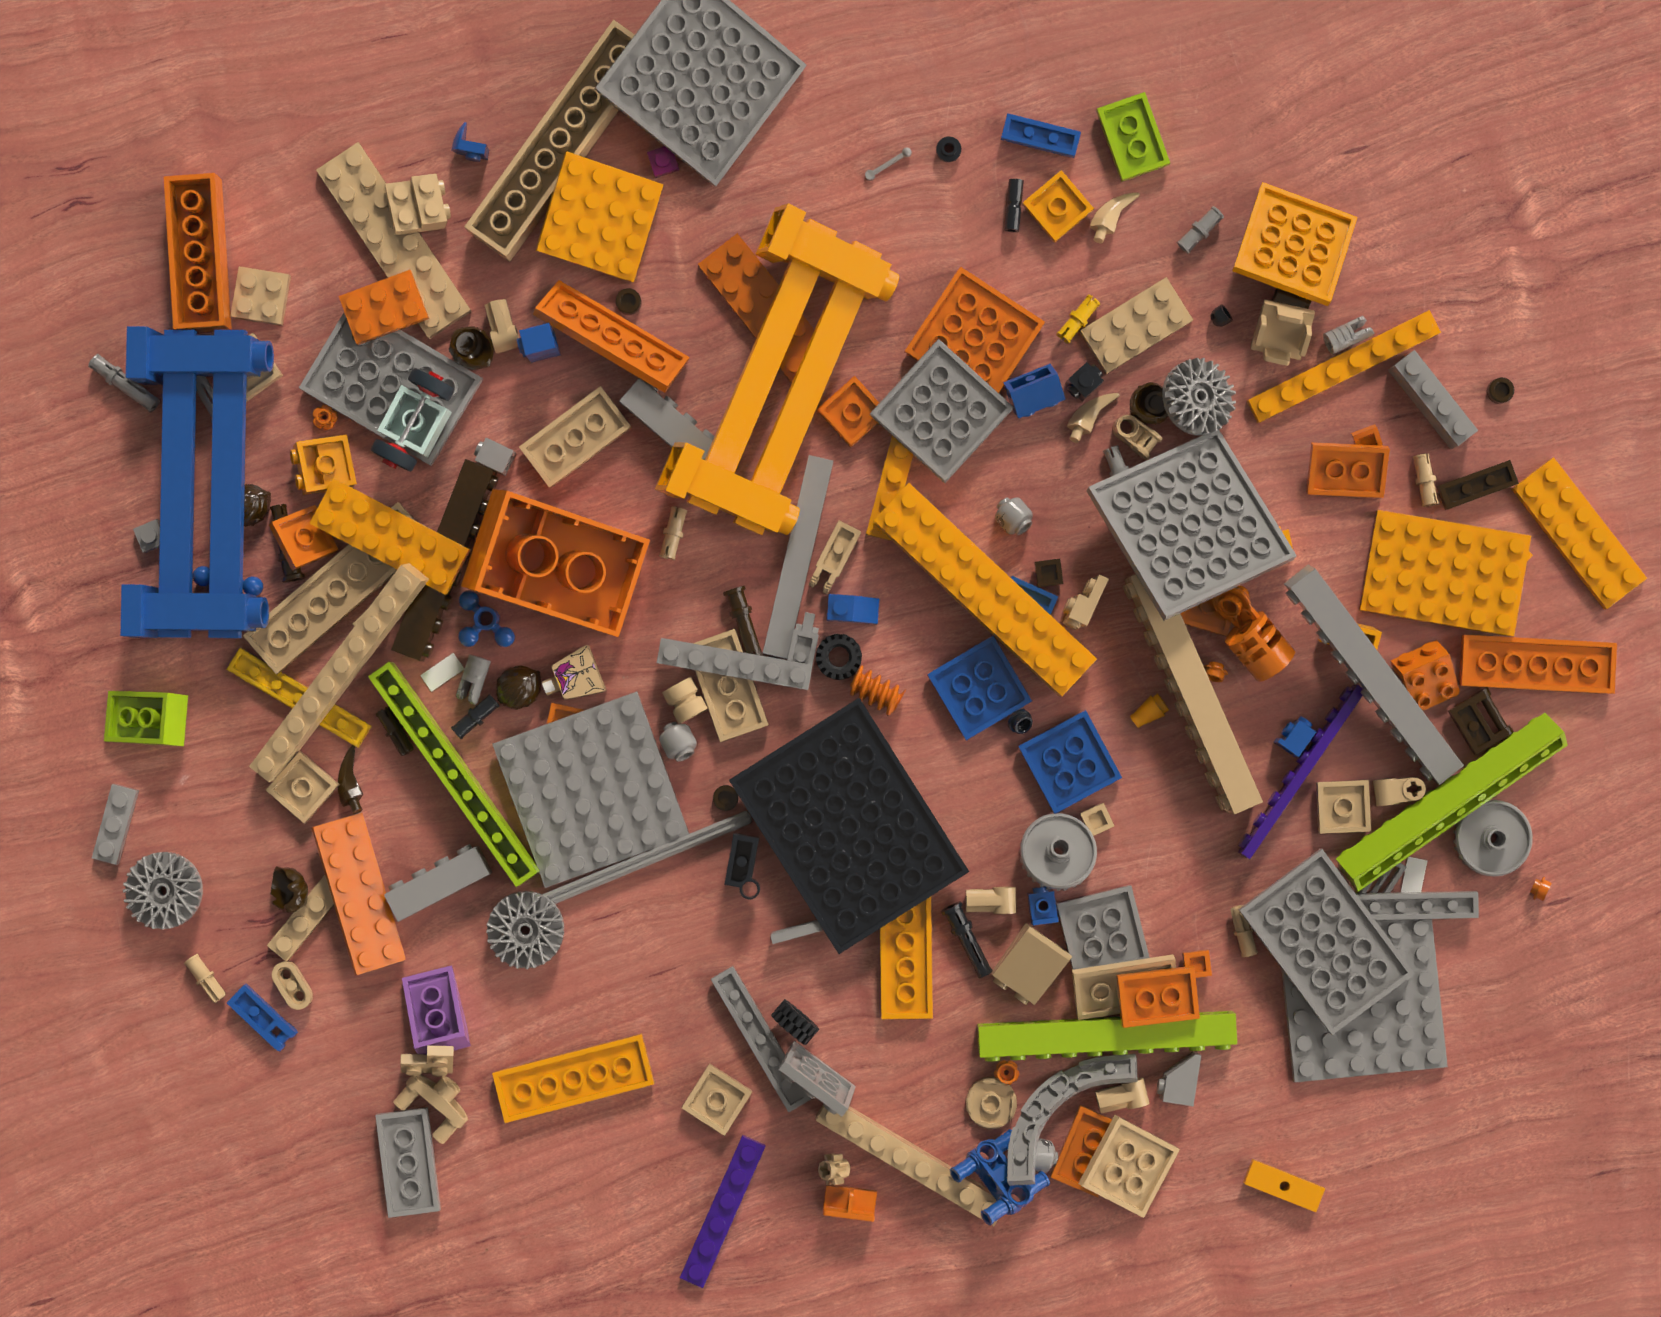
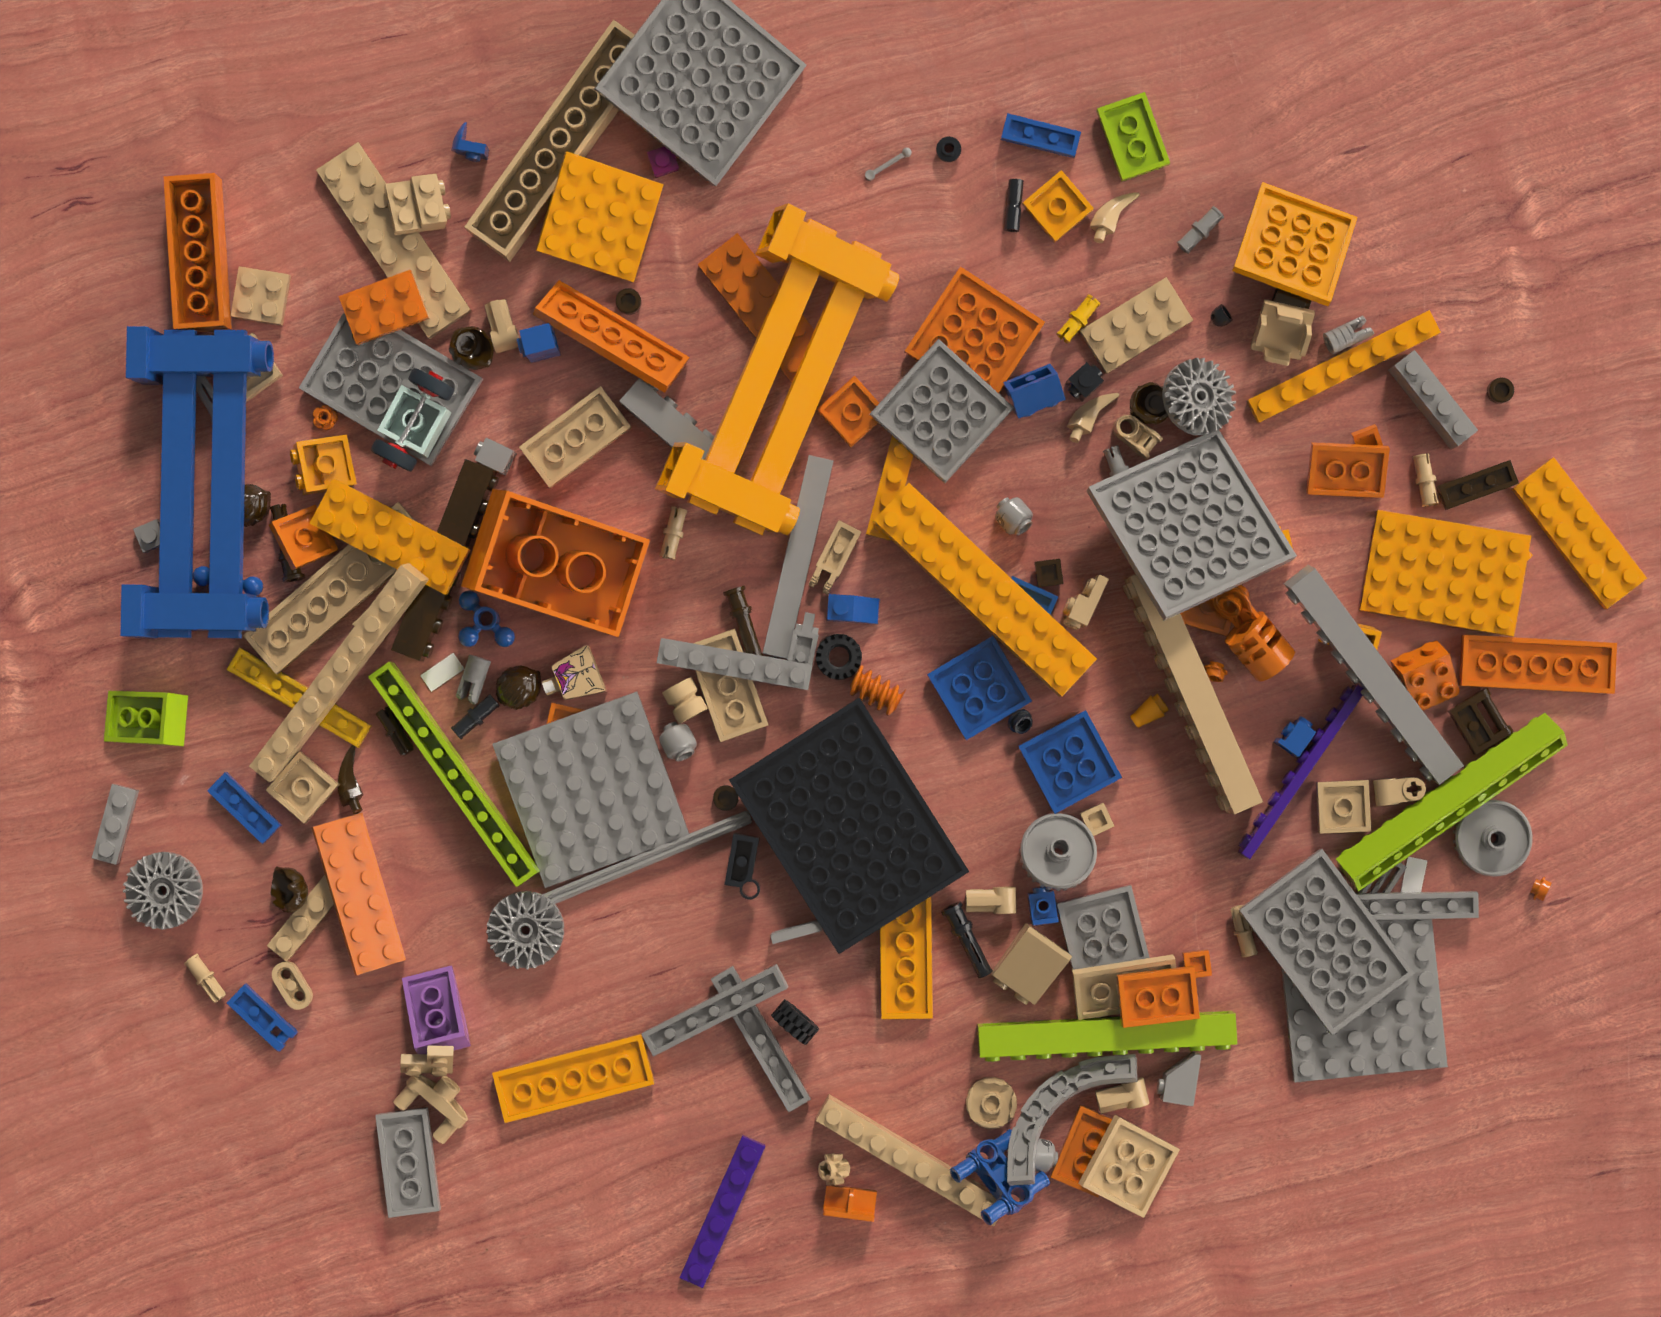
light grey pin [88,354,160,413] -> none
light grey brick [384,844,493,922] -> none
tan plate [682,1063,752,1136] -> none
light grey plate [779,1041,856,1116] -> none
orange plate [994,1060,1019,1085] -> none
light orange tile [1243,1159,1325,1212] -> none
none -> blue plate [207,772,282,844]
none -> light grey plate [642,964,789,1056]

